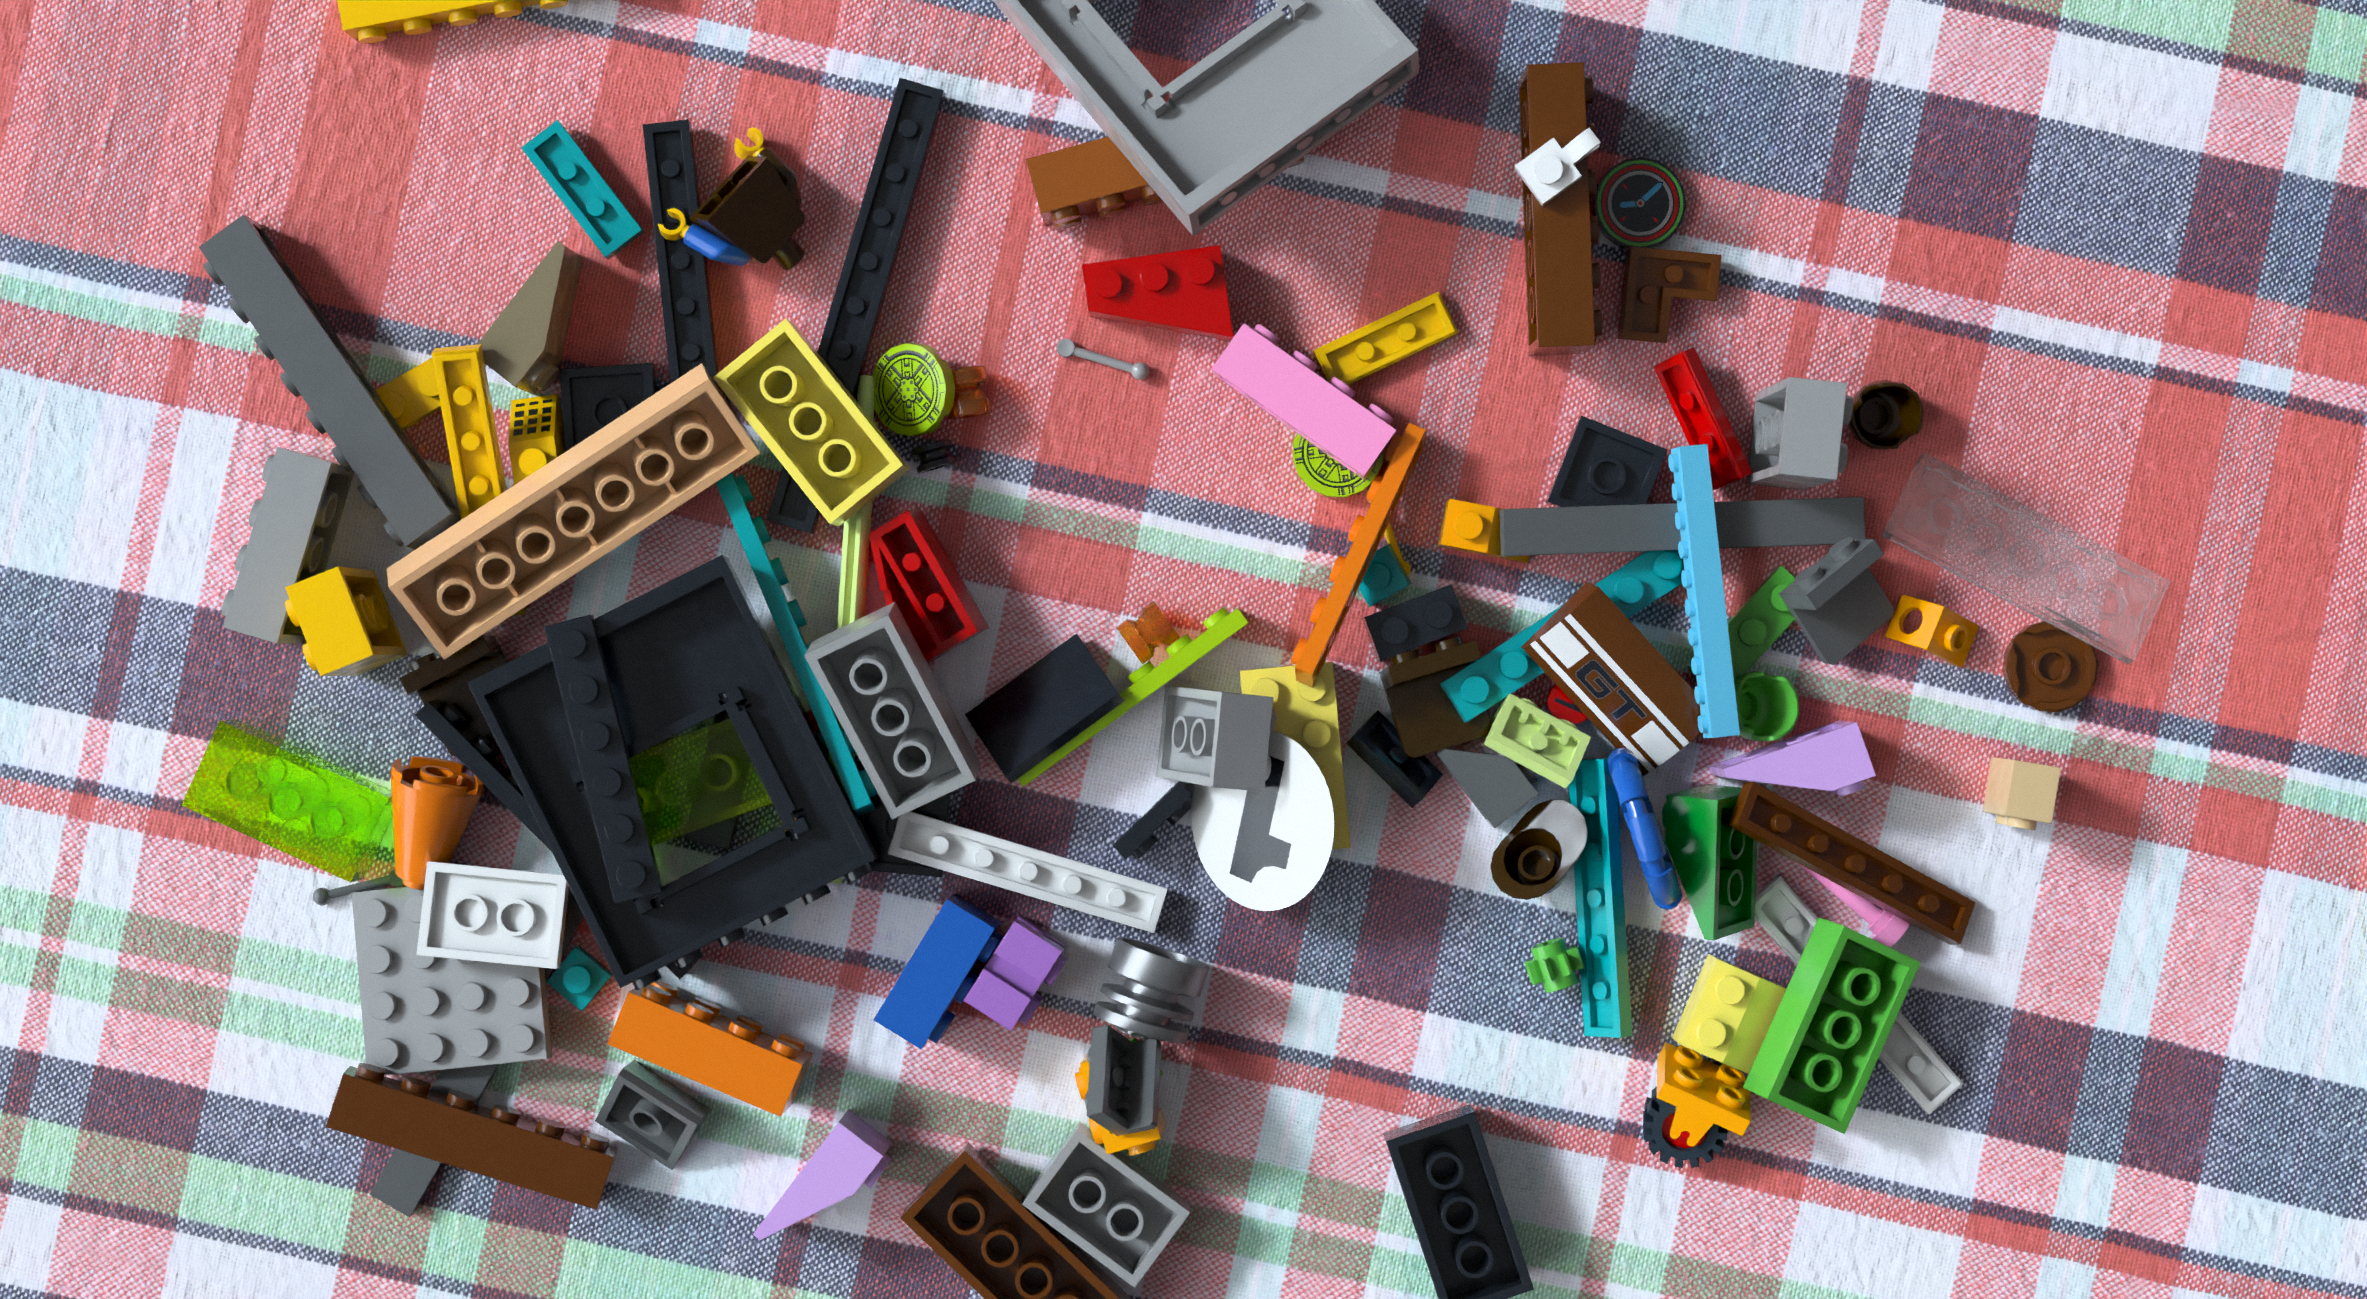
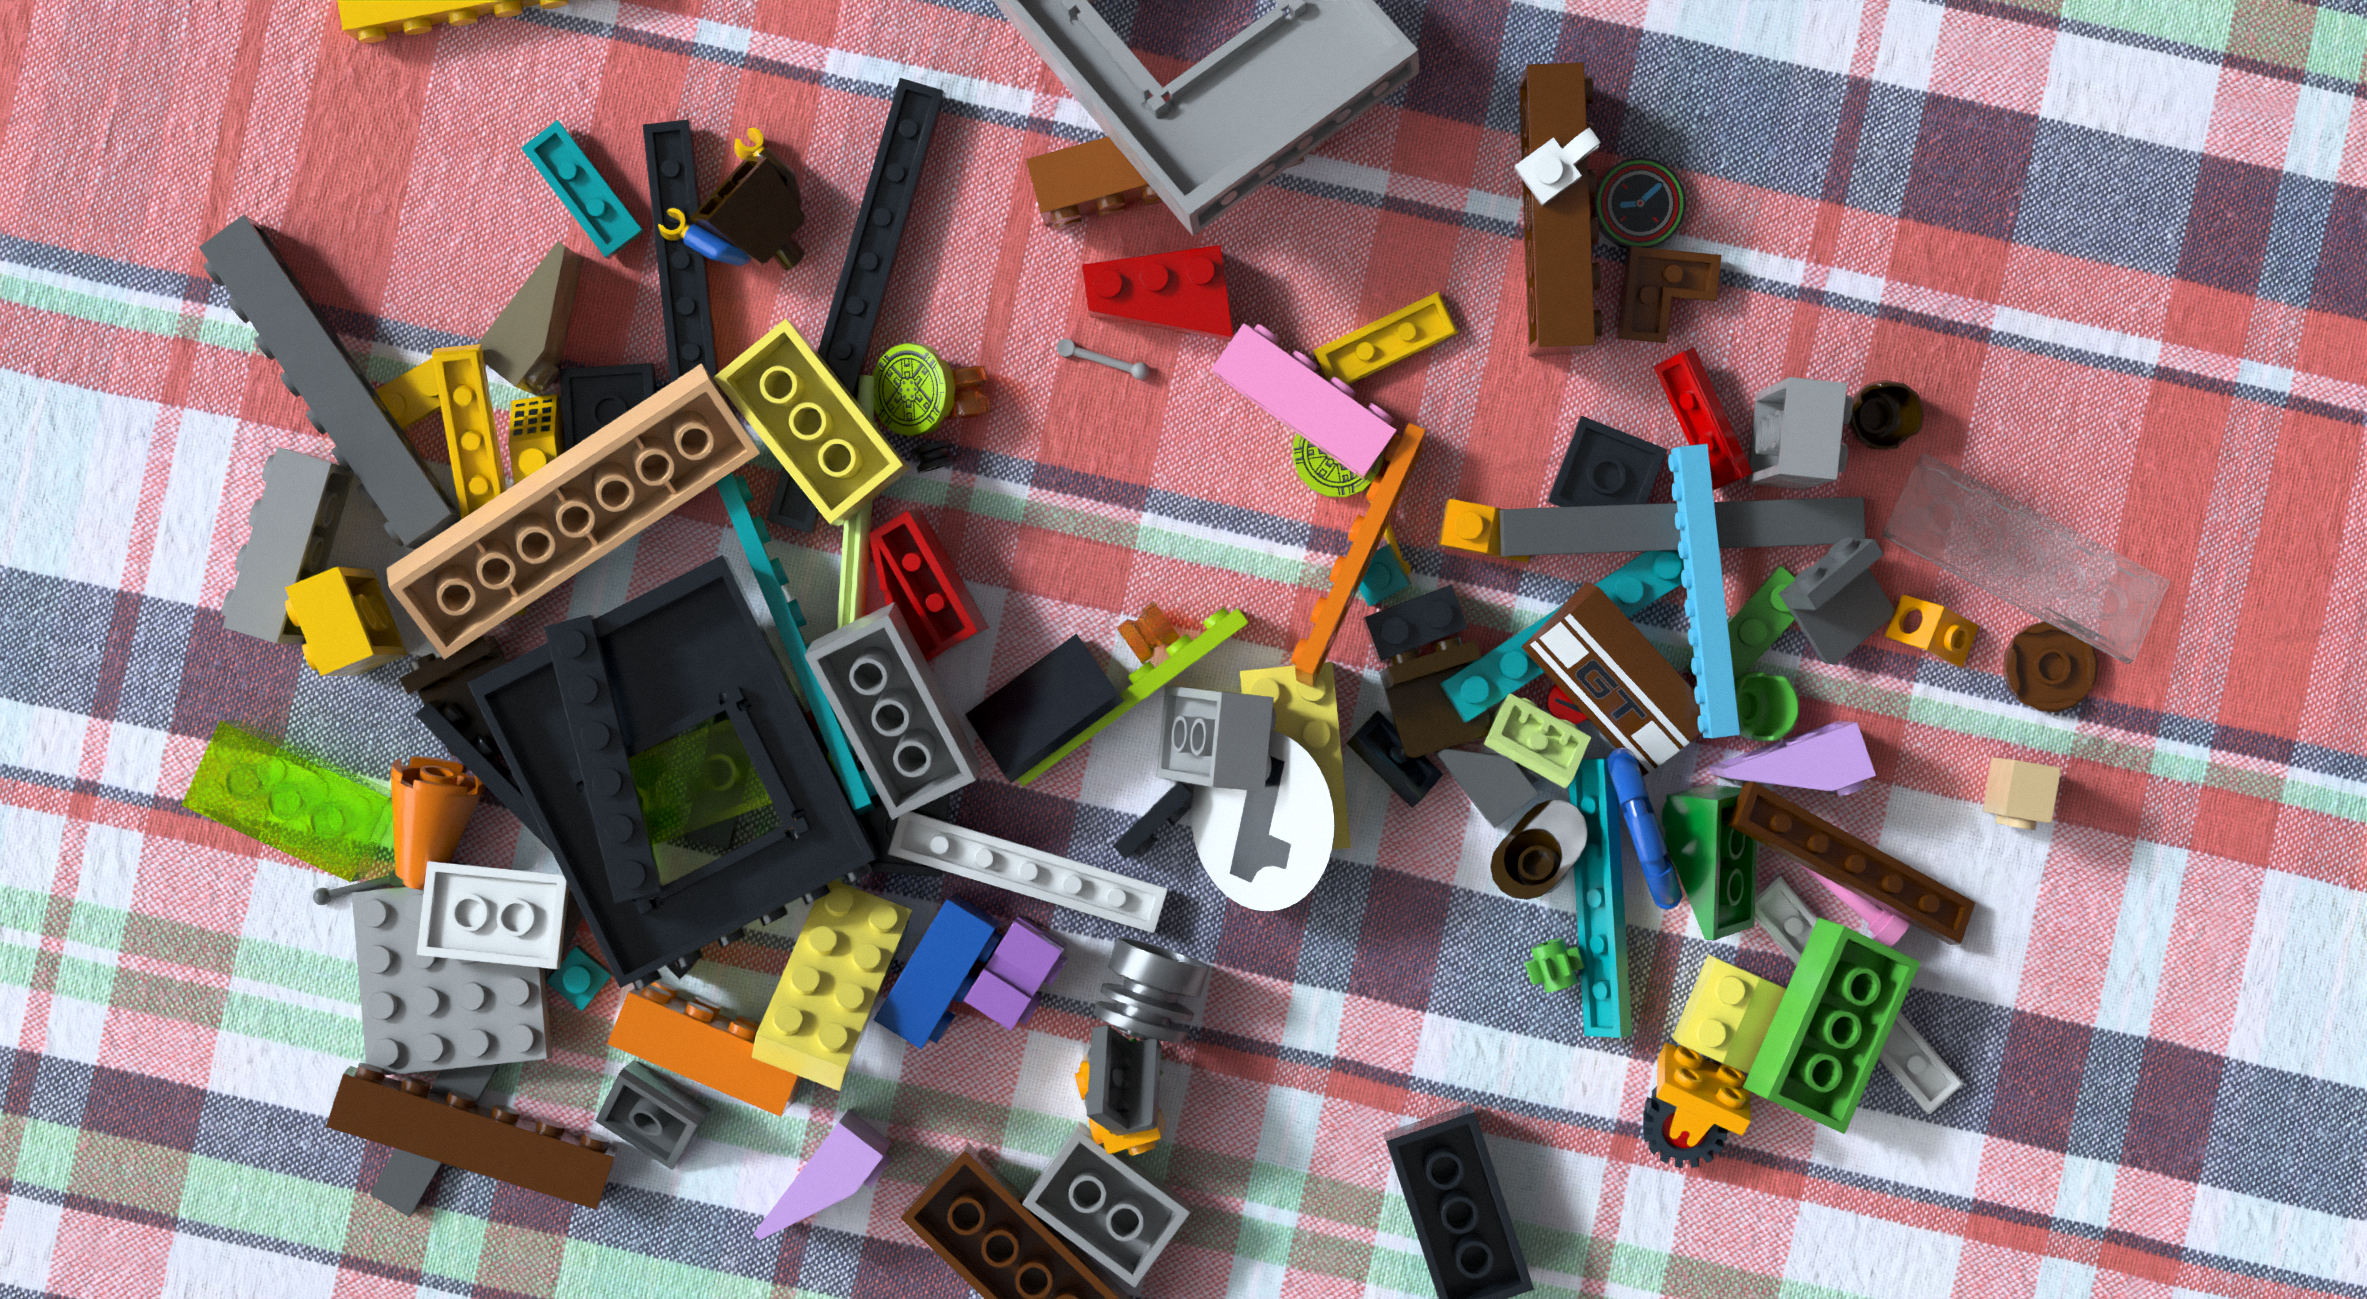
none -> light yellow brick [752,880,912,1091]

